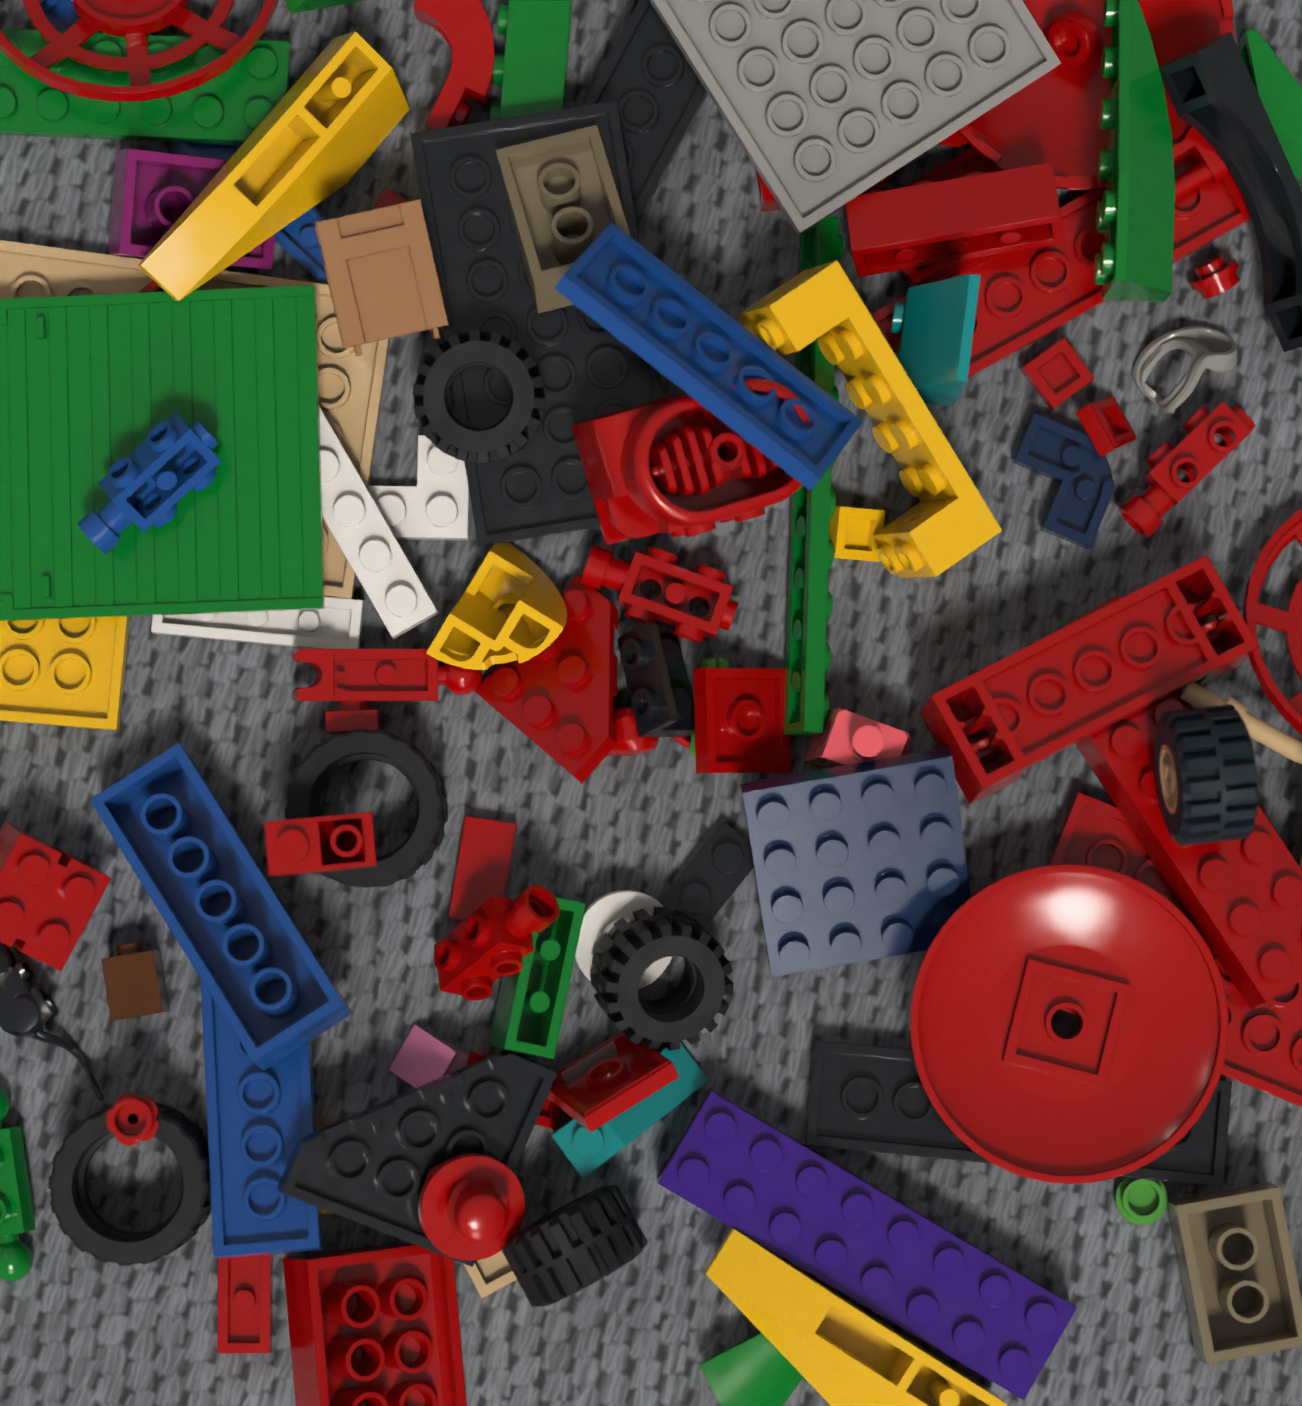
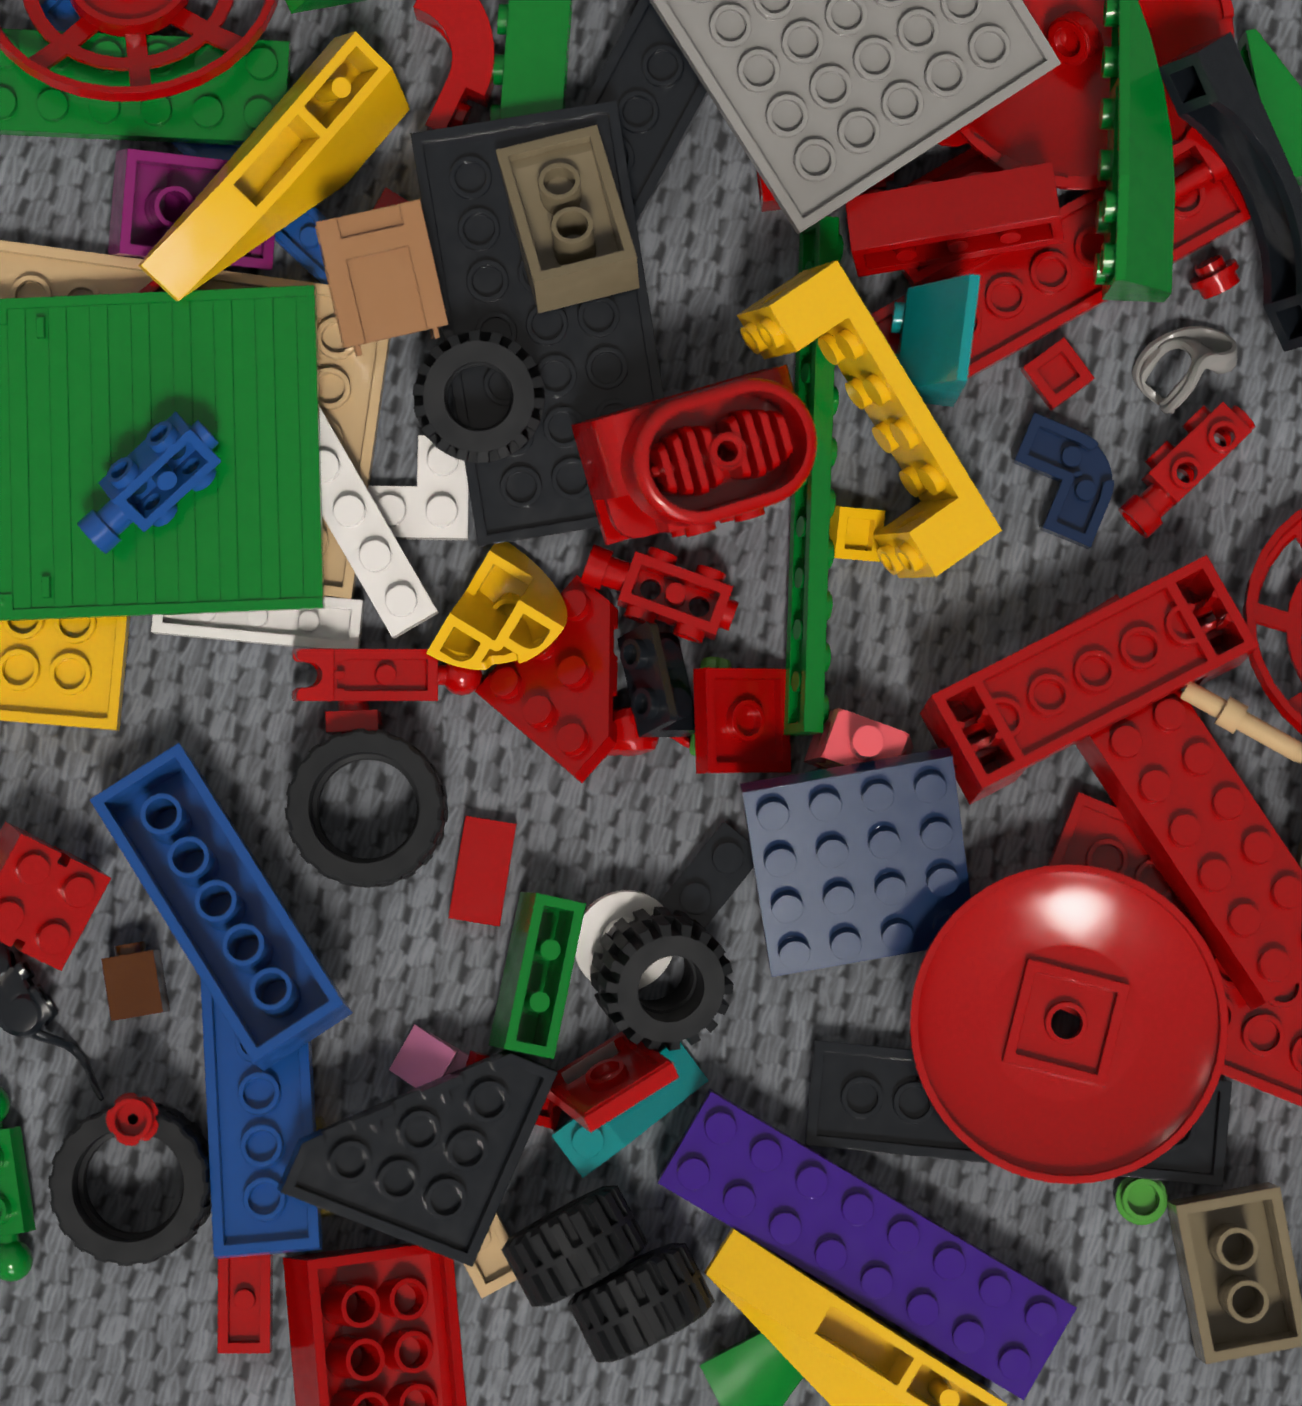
red slope [264,812,377,877] -> none
red plate [418,1153,525,1261] -> none
red brick [434,885,560,1000] -> none
blue plate [554,222,863,491] -> none
red tile [1075,395,1137,457] -> none
black wheel [1154,704,1258,846] -> none
none -> black tyre [568,1243,715,1362]

